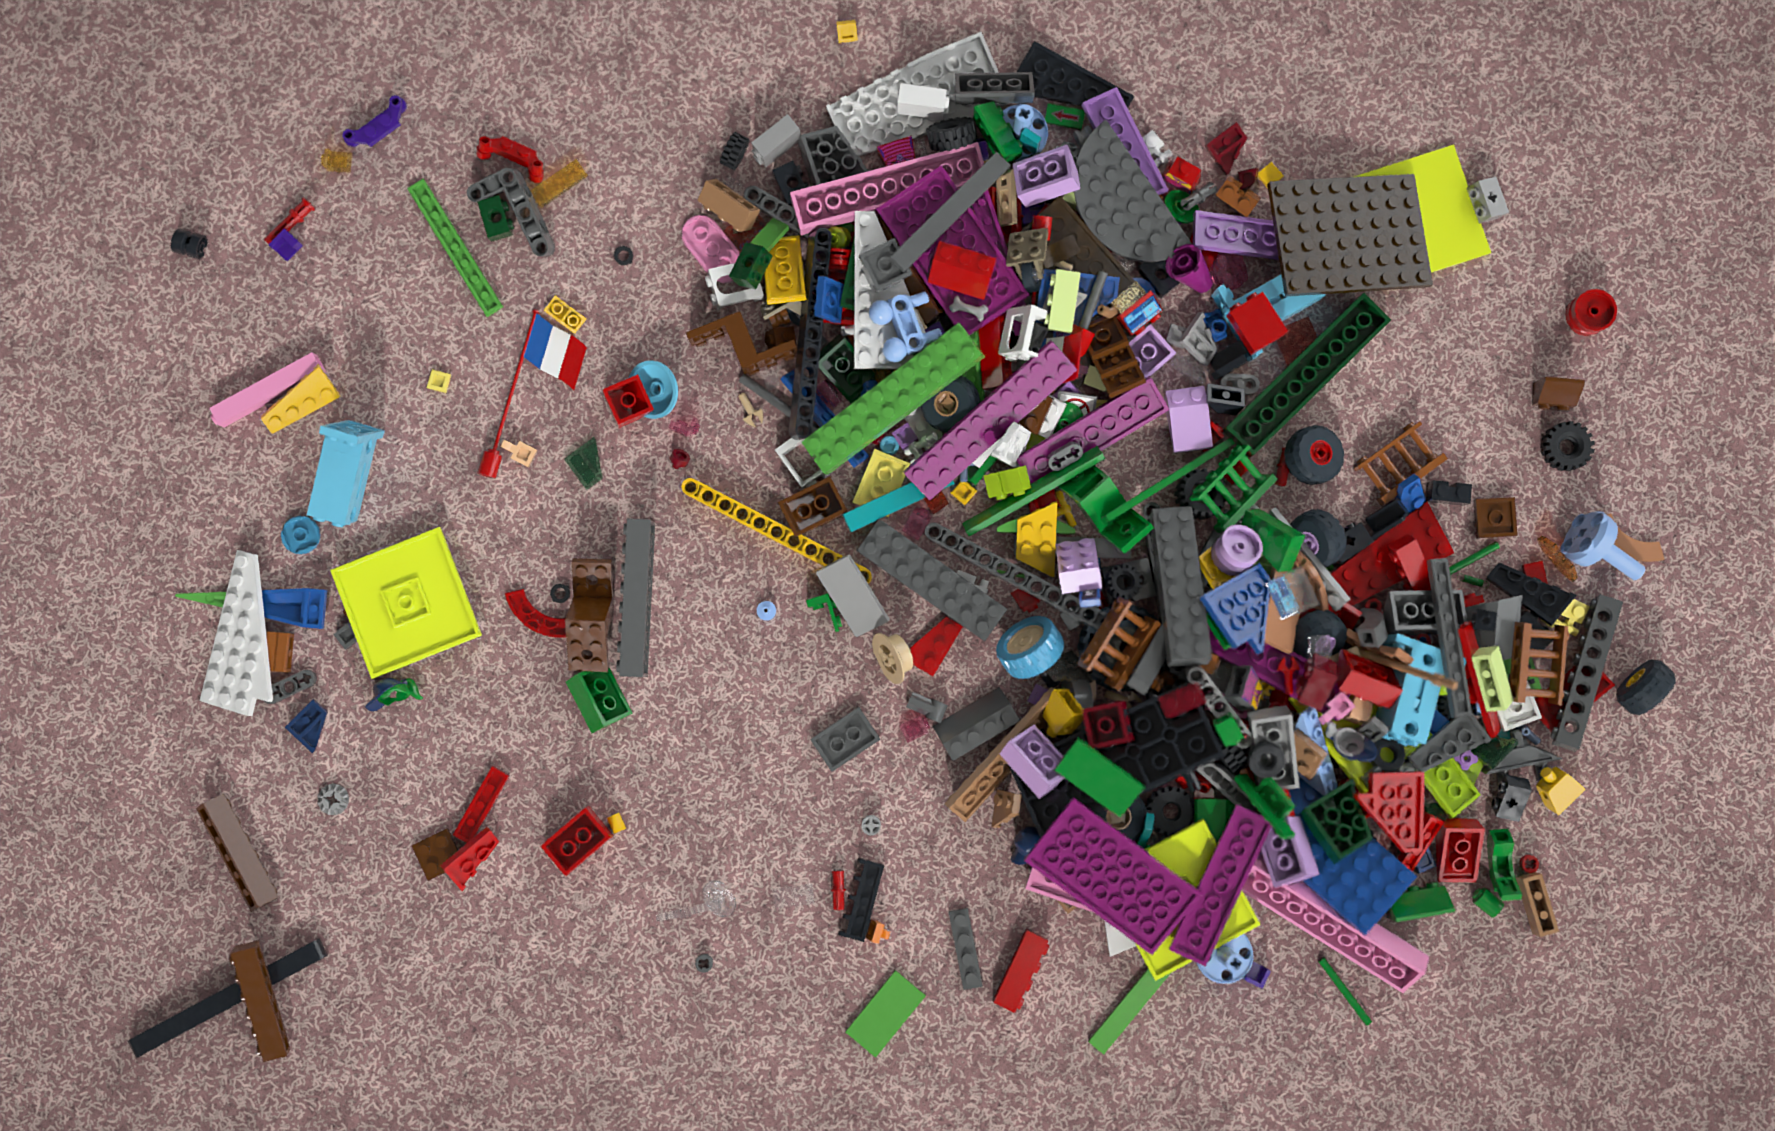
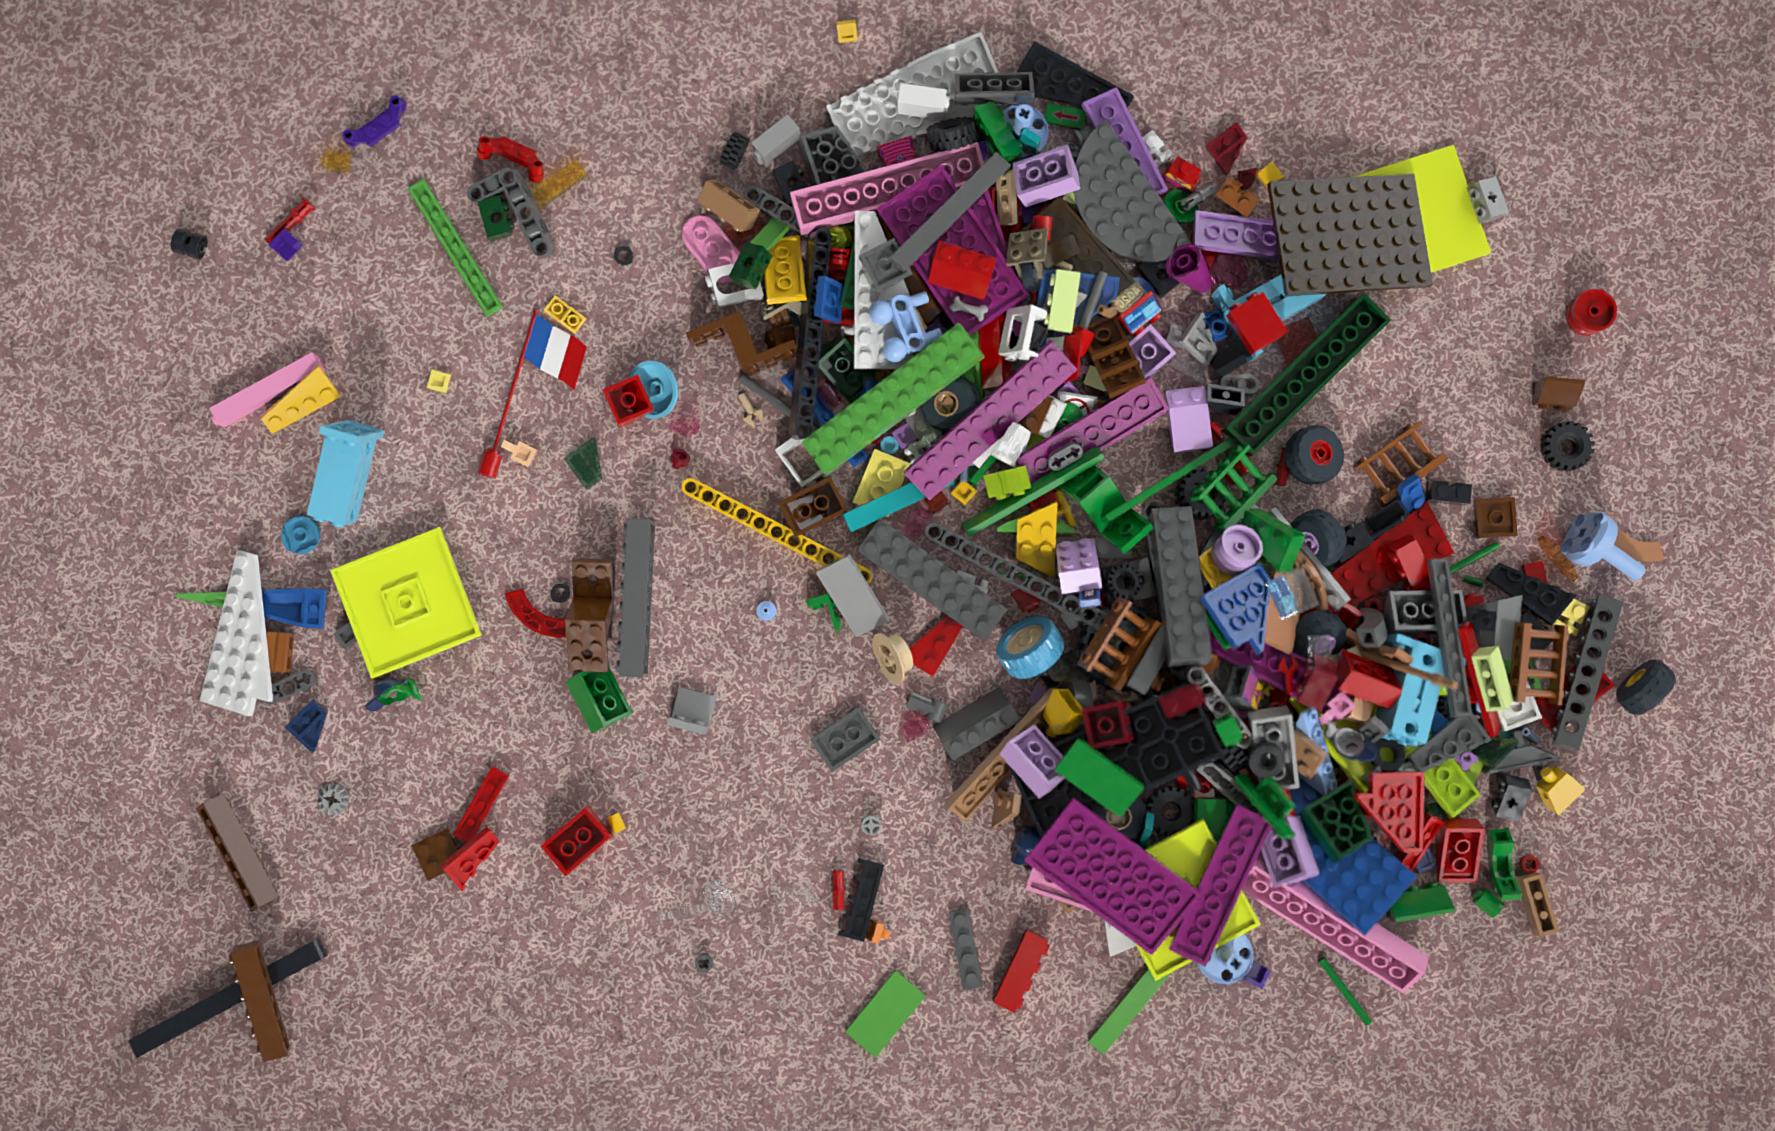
none -> light grey bracket [667,687,717,735]

